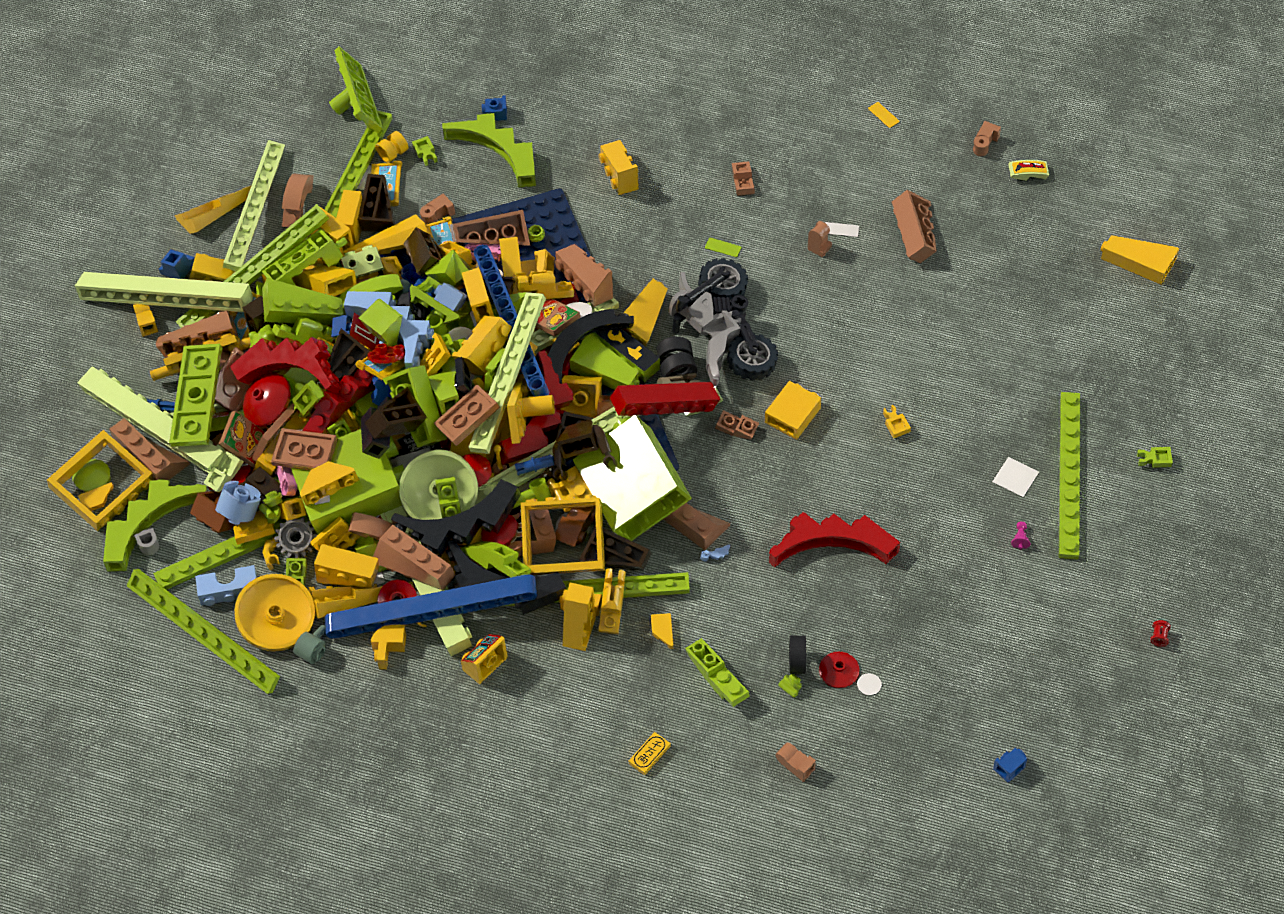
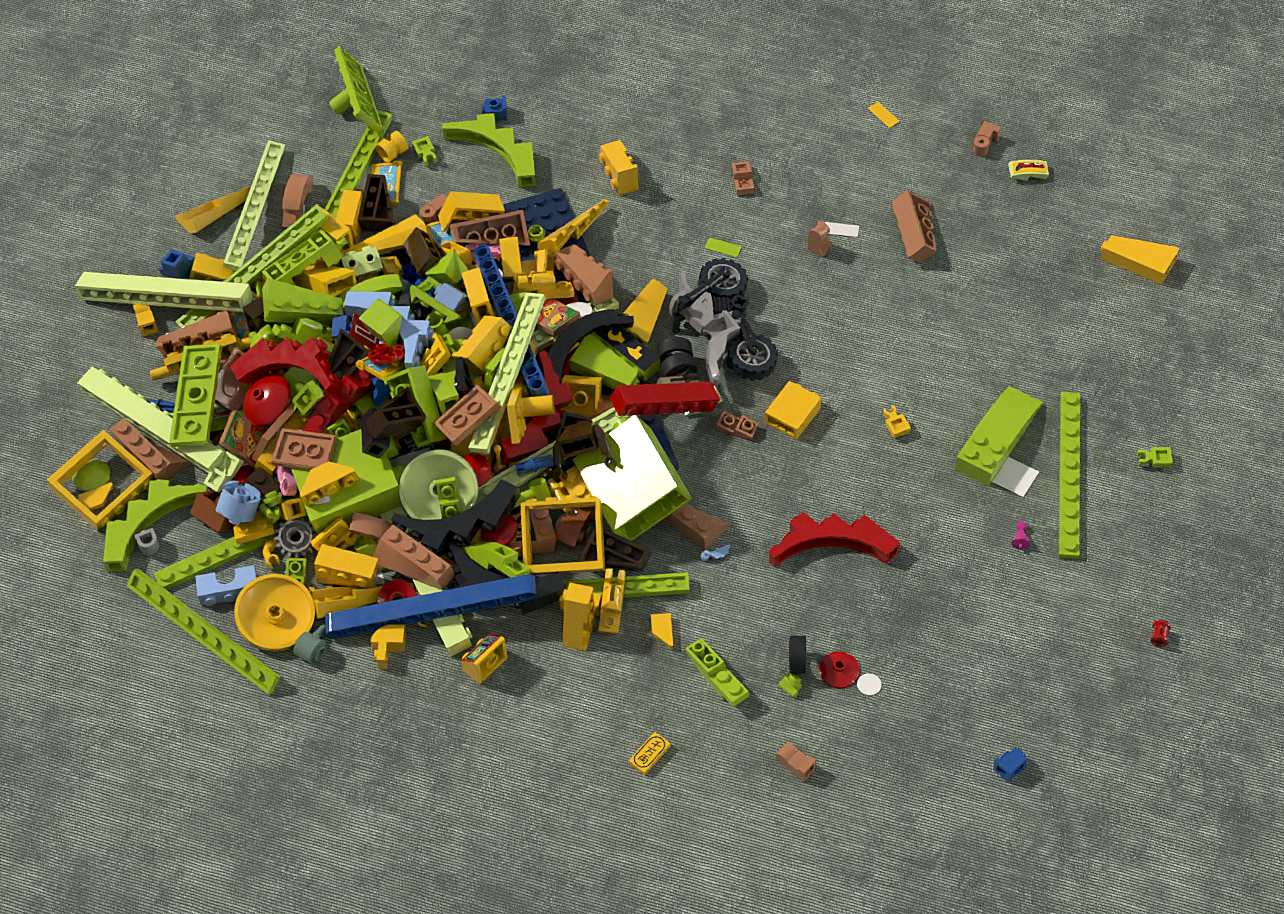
none -> yellow wedge [438,191,505,232]
none -> yellow wedge [537,199,609,257]
none -> lime slope [955,386,1043,486]

